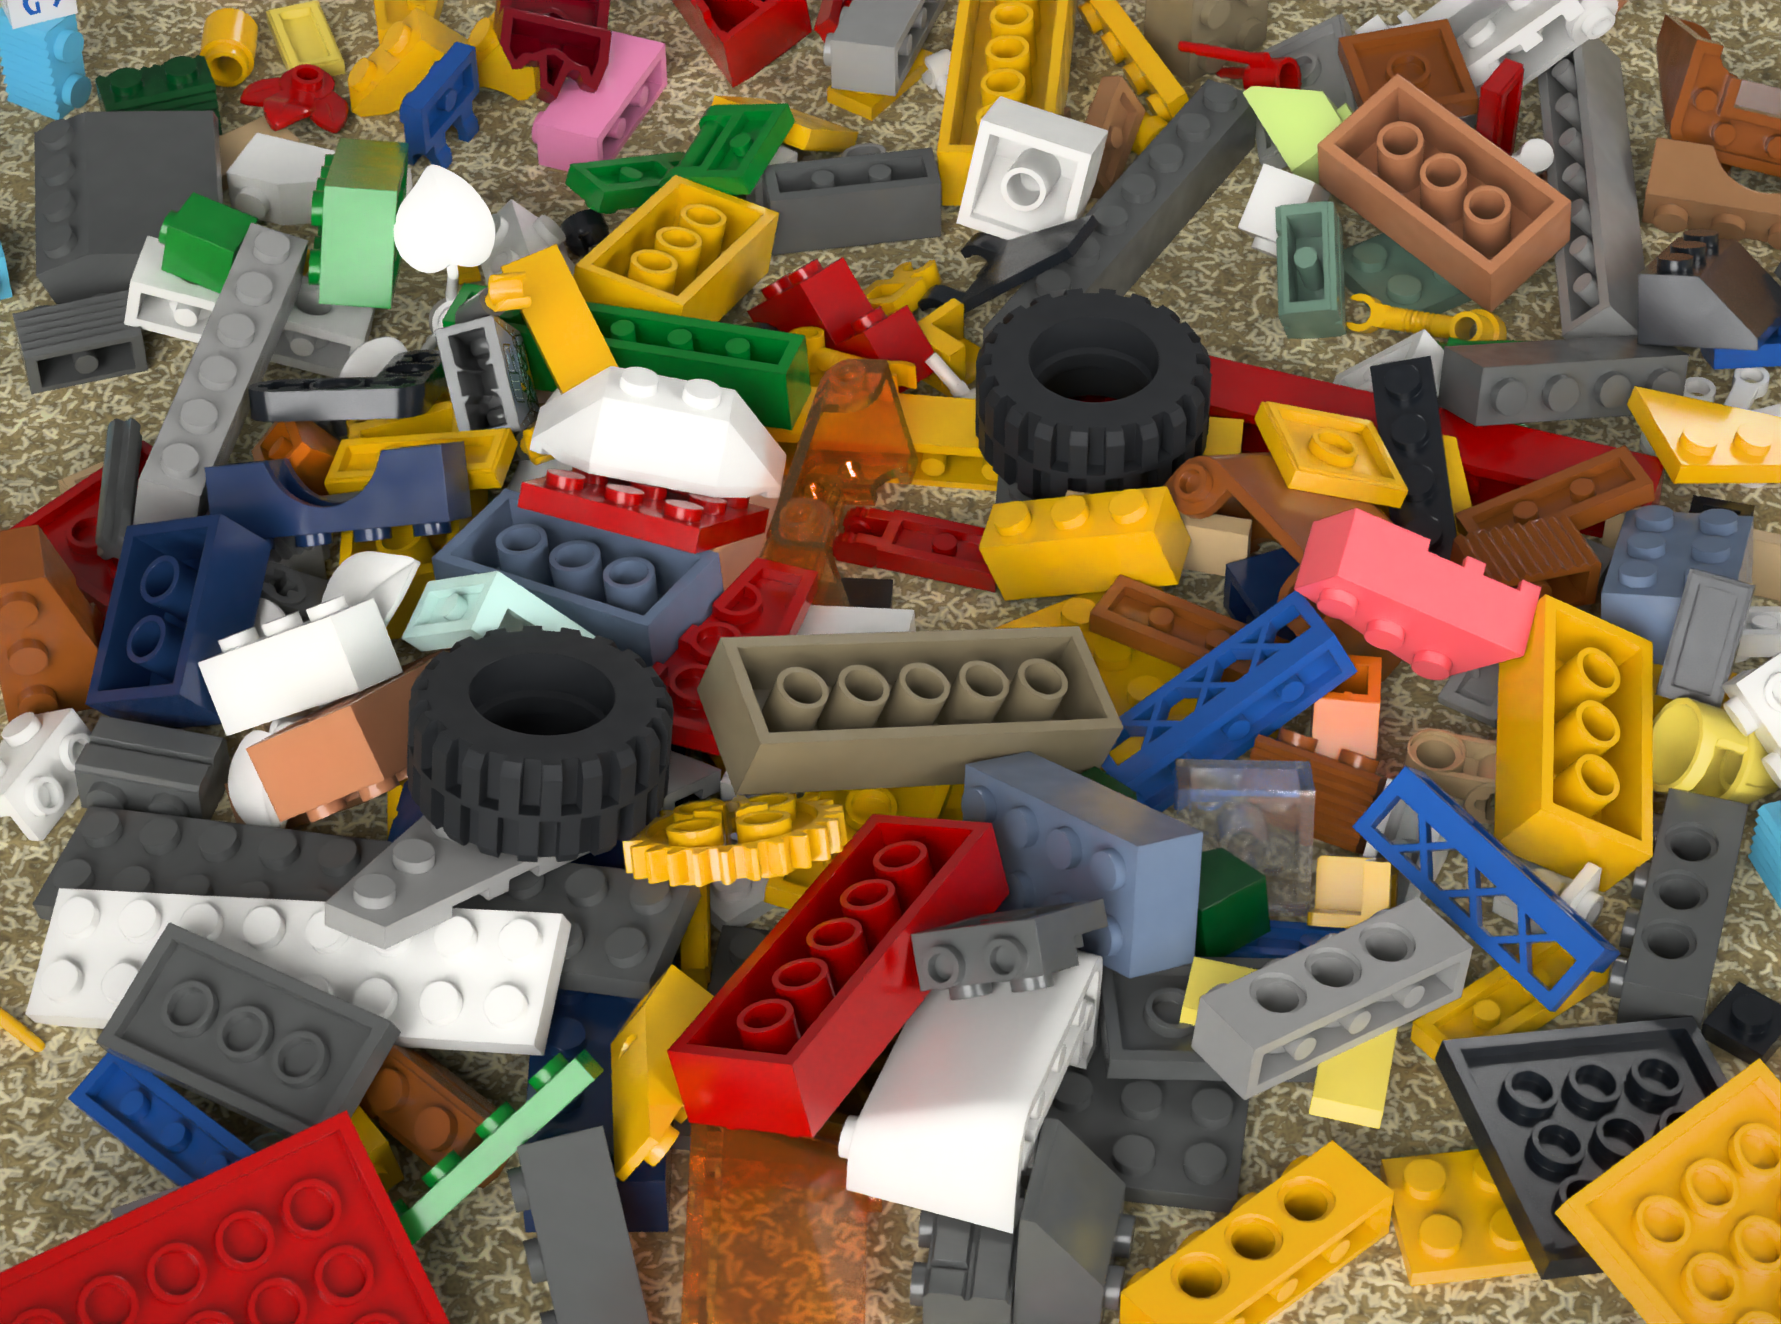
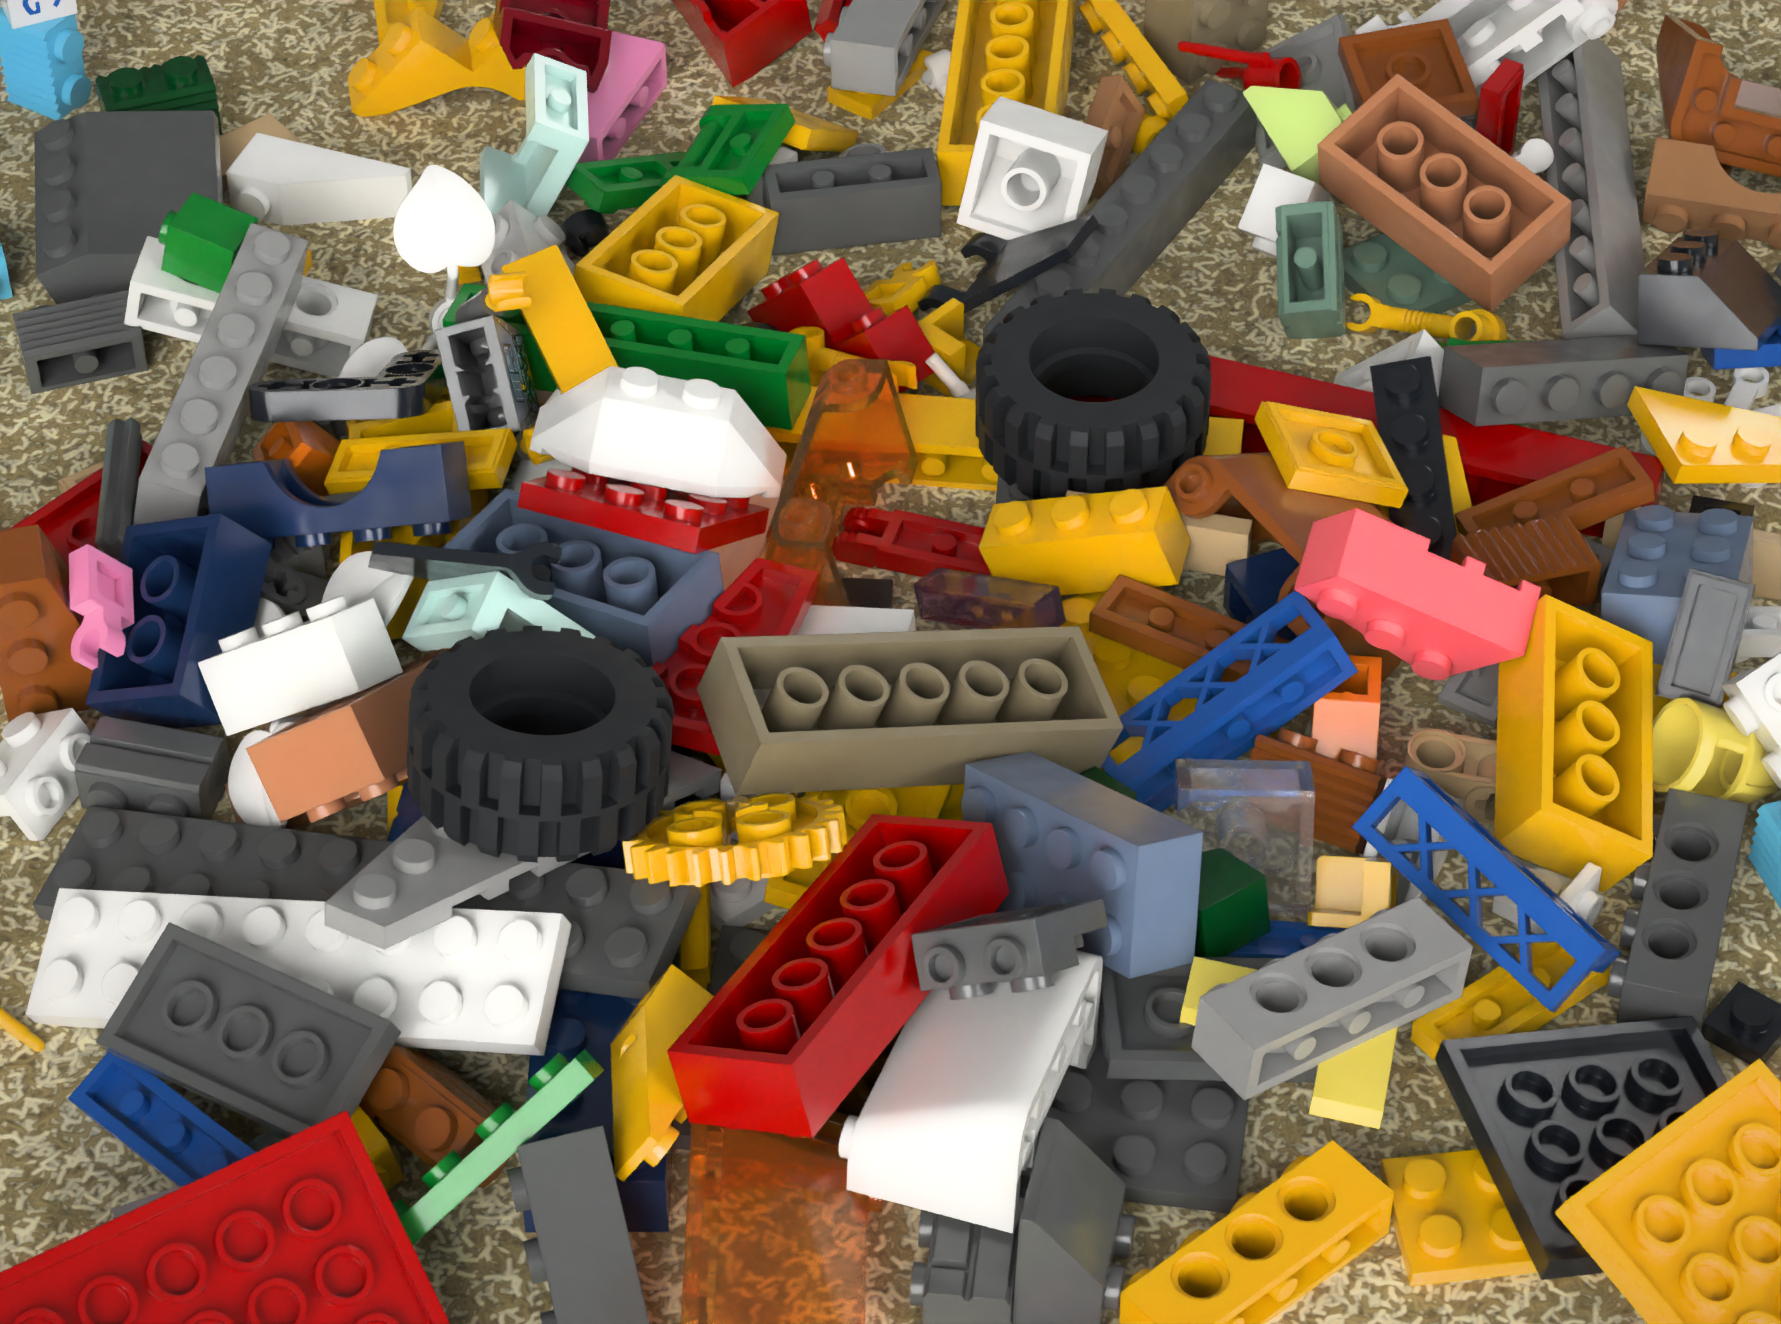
yellow brick [200,8,258,87] -> none
red plate [240,64,349,134] -> none
light yellow tile [266,0,346,76] -> none
brick [308,138,409,309] -> none
blue plate [399,42,480,169] -> none
none -> bright pink plate [69,544,134,670]
none -> black flag [368,541,562,600]
none -> light aqua panel [480,53,589,218]
none -> piece [913,568,1066,629]

